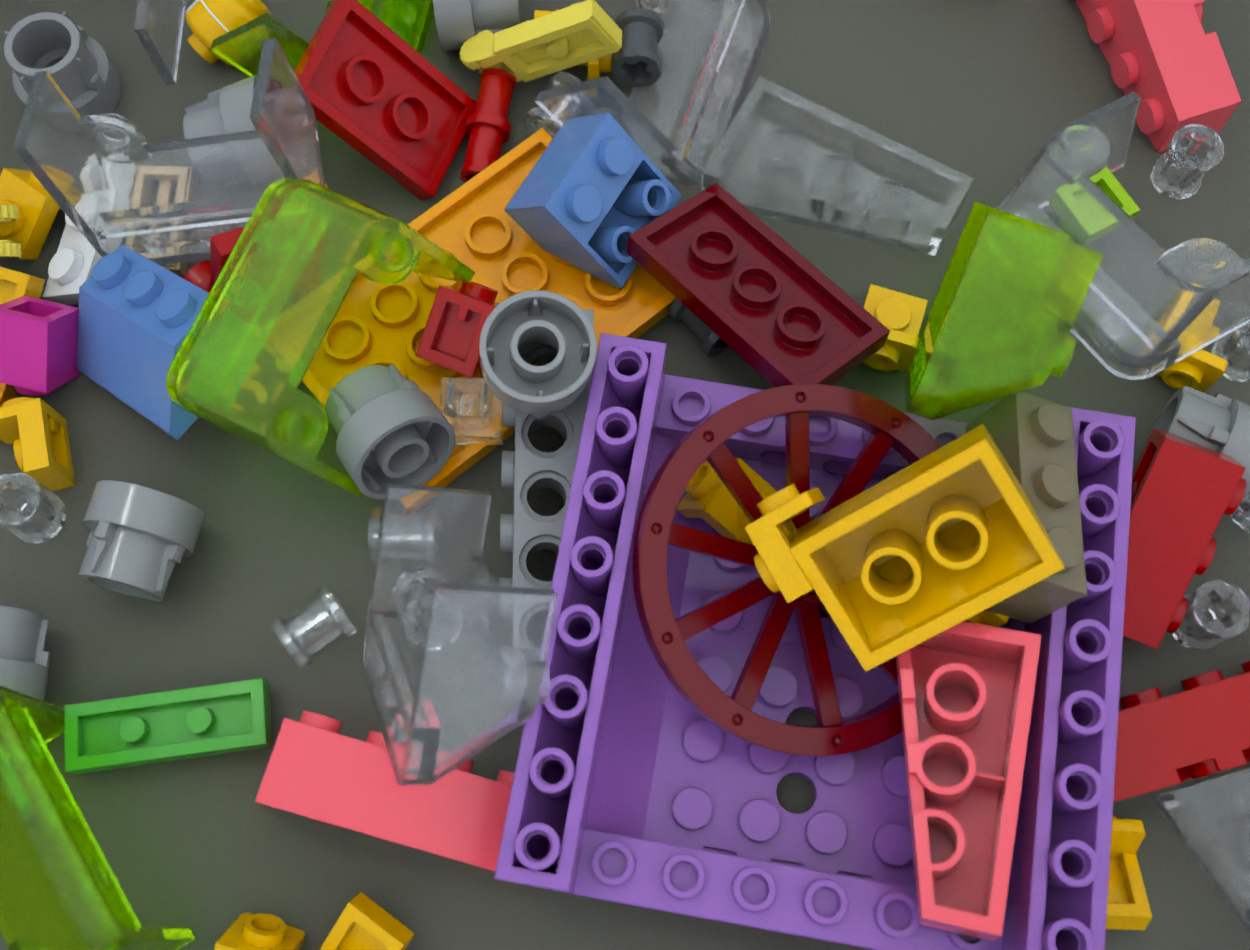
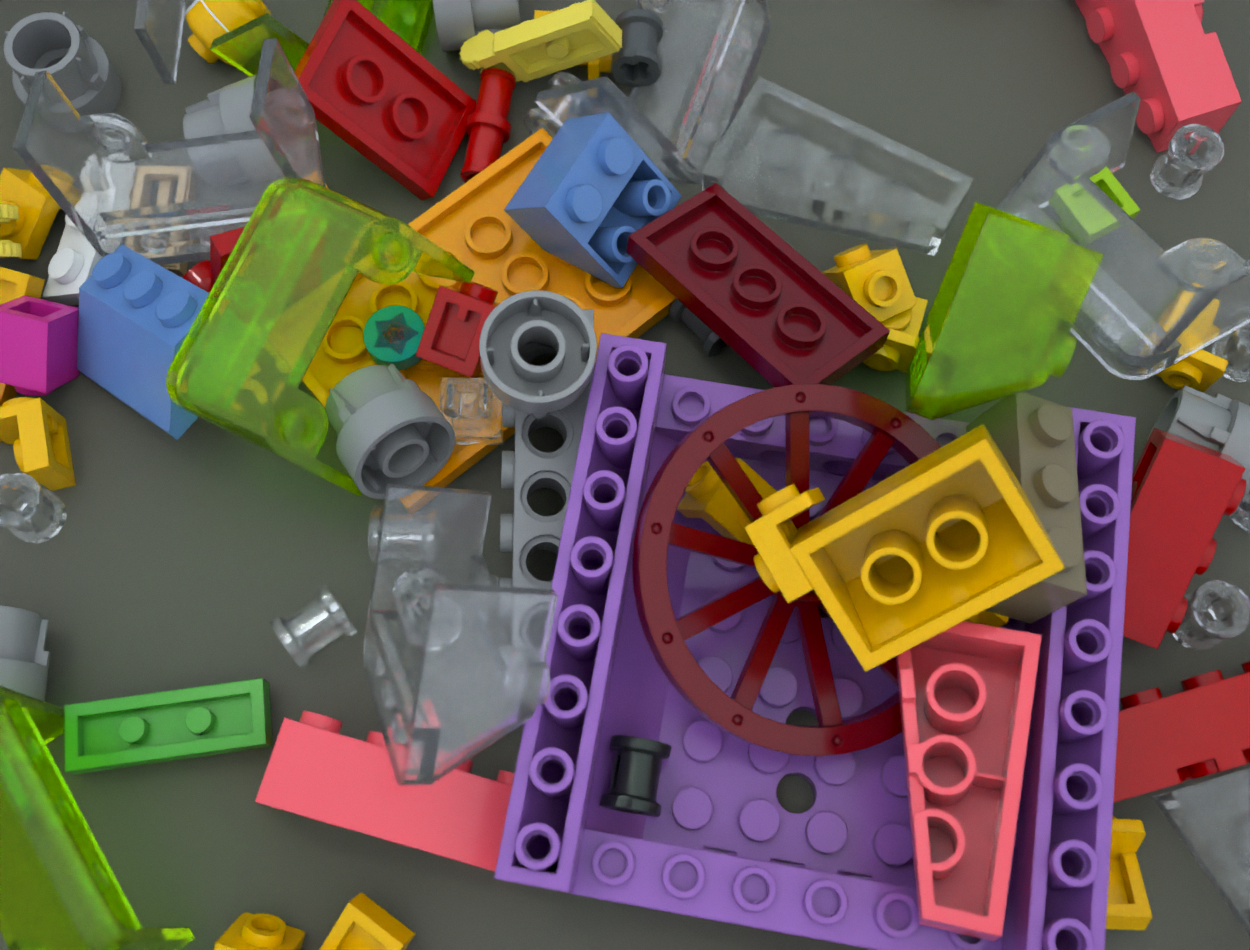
light grey piece [78,480,205,601] -> none
none -> tile [363,306,425,370]
none -> pearl dark grey bush [600,735,671,817]
none -> yellow bracket [822,243,916,322]

